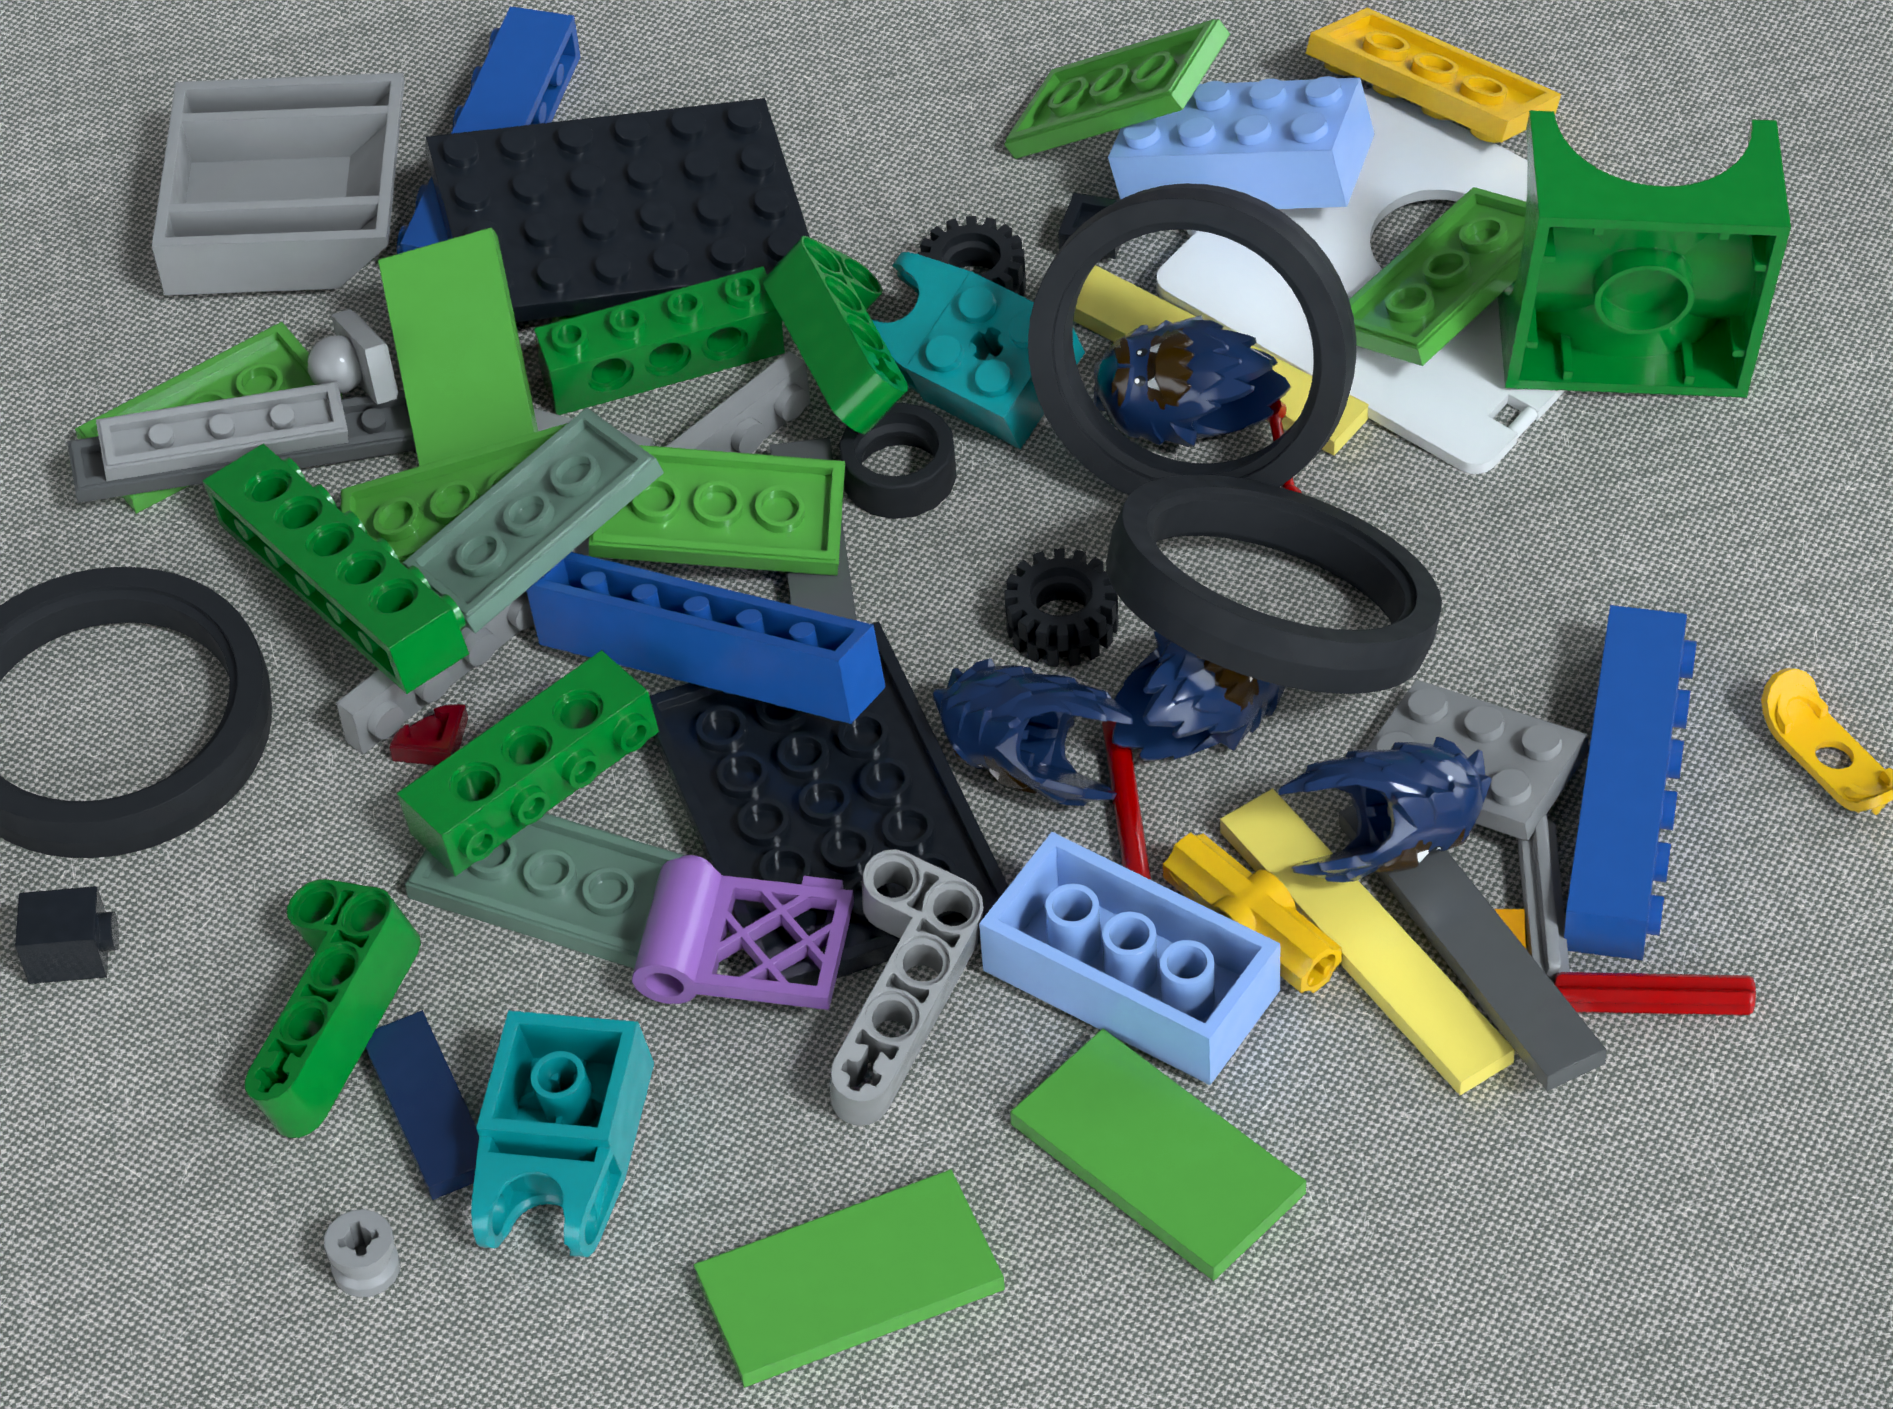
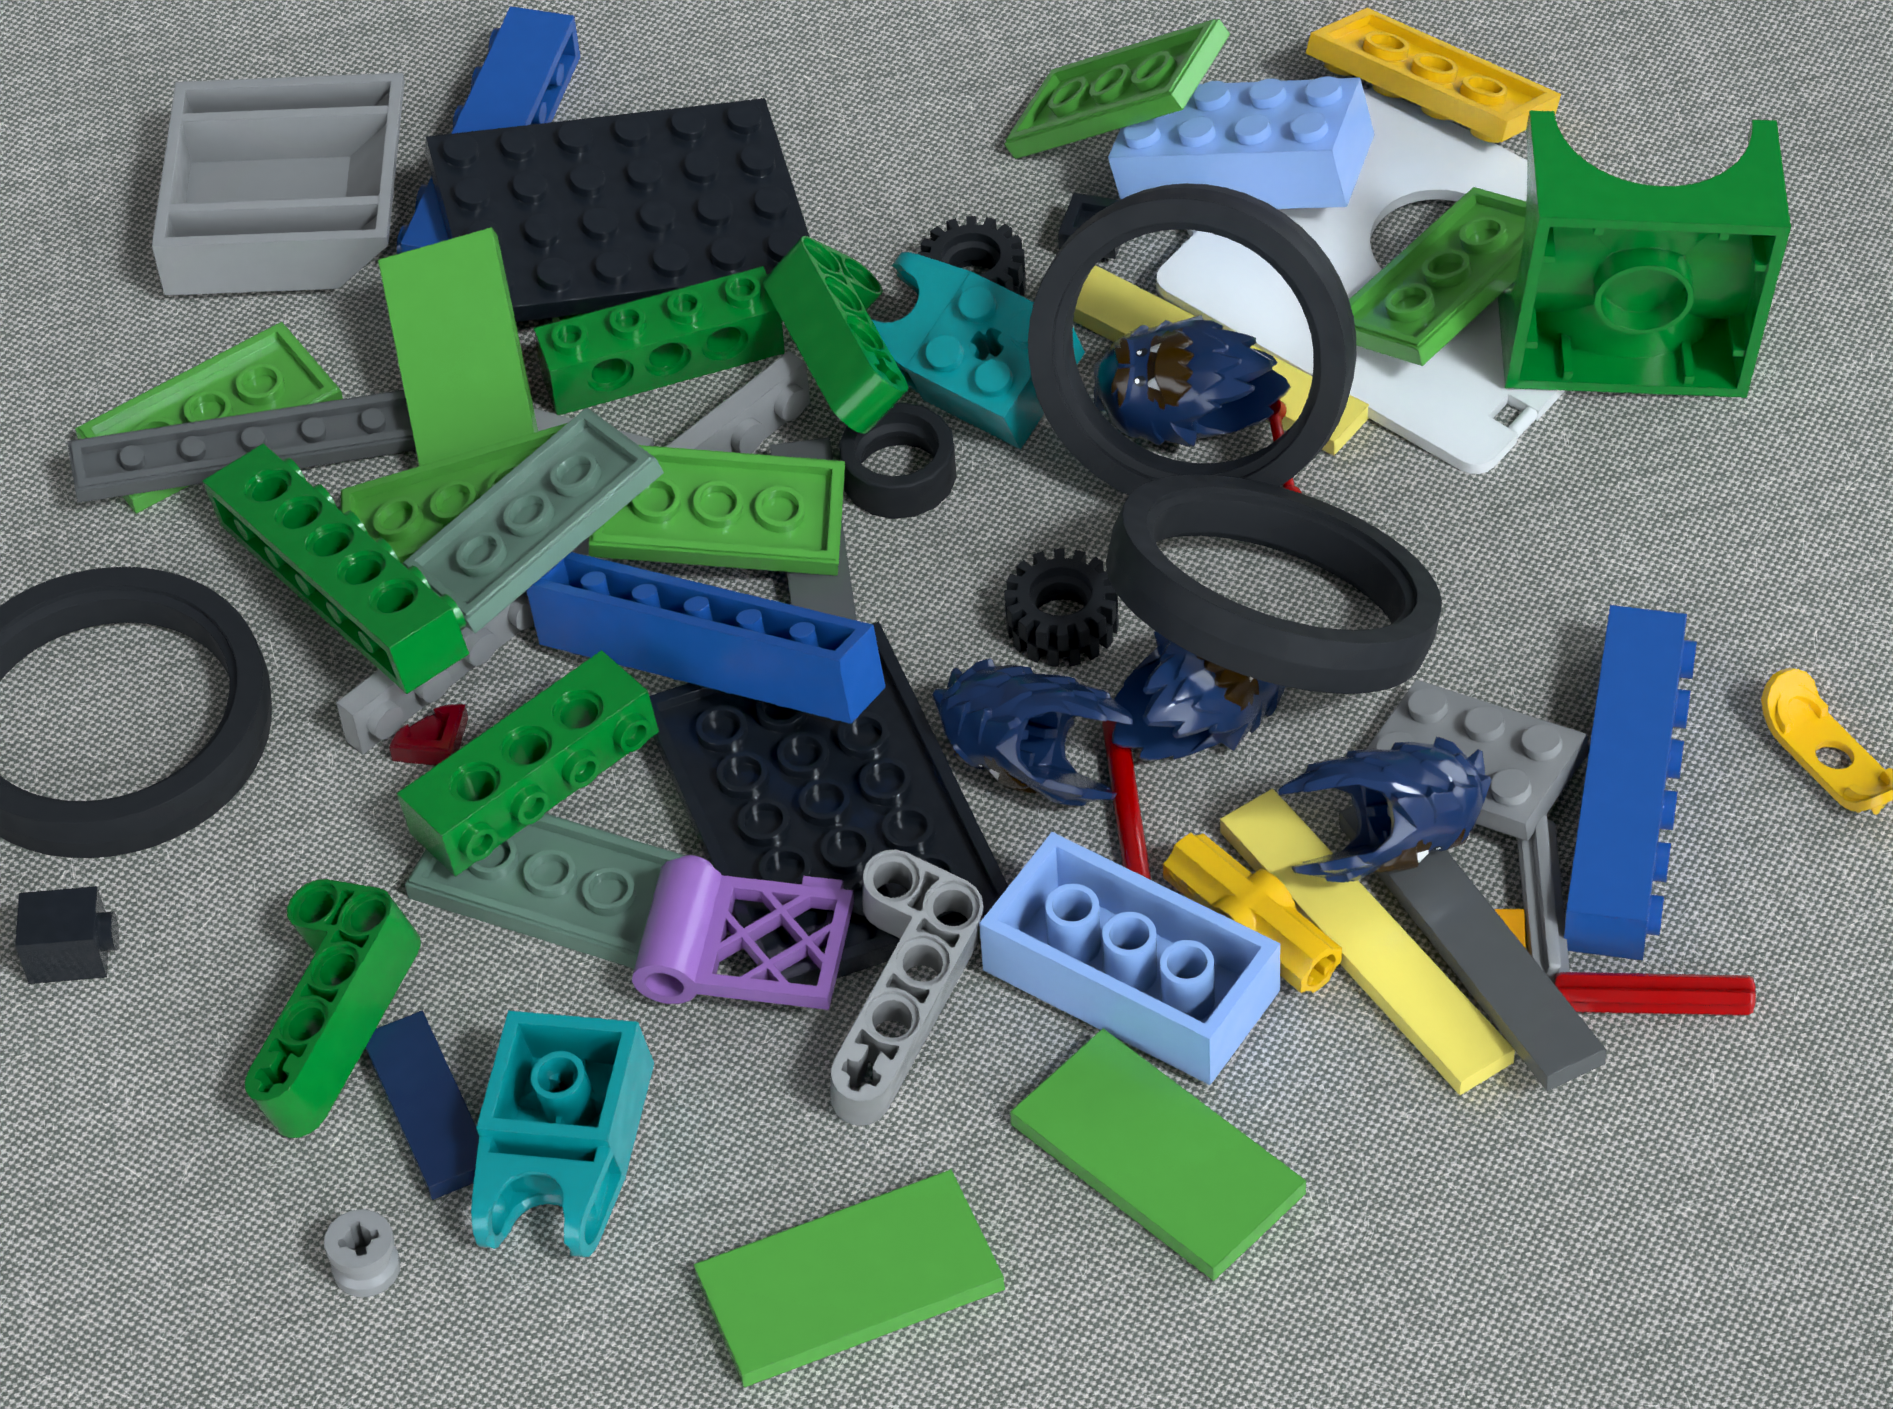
light grey tile [96,381,349,481] -> none
light grey tile [307,309,398,405] -> none

